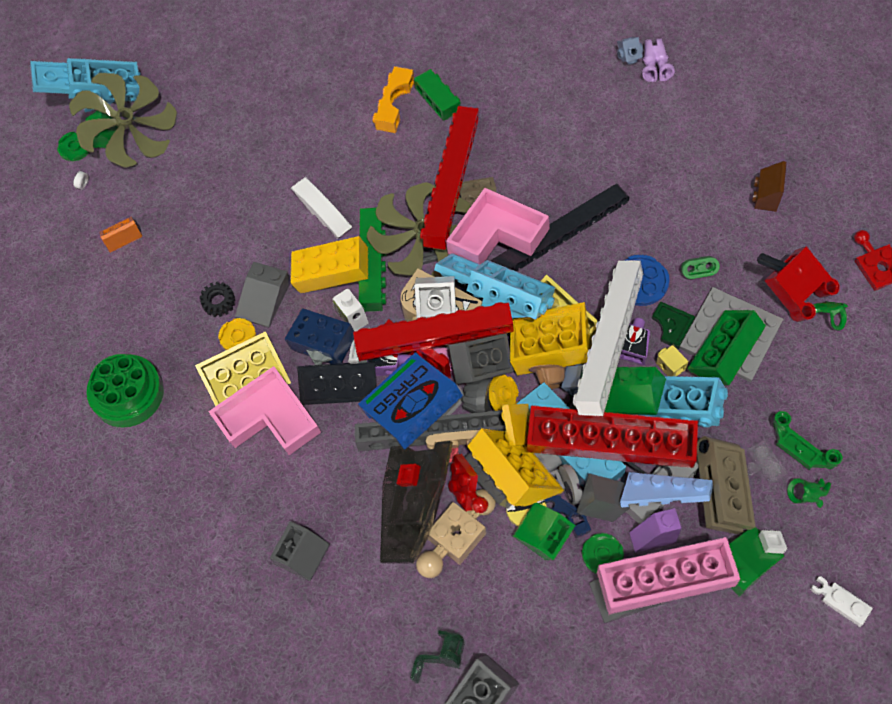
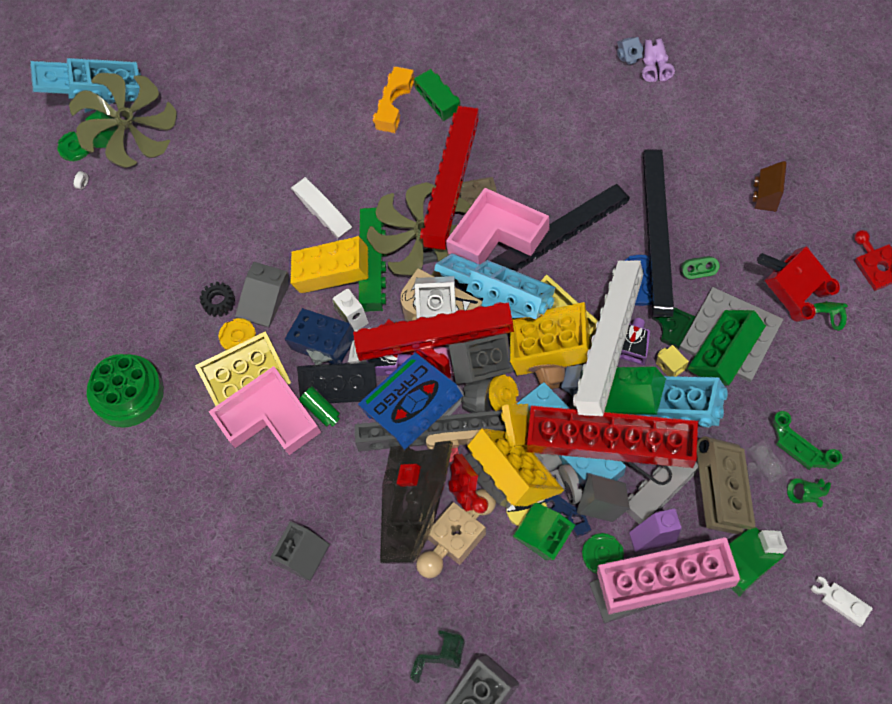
orange slope [99,216,142,253] -> none
light blue wing [620,472,713,507] -> none
none -> green brick [299,386,340,427]
none -> black beam [643,149,674,317]

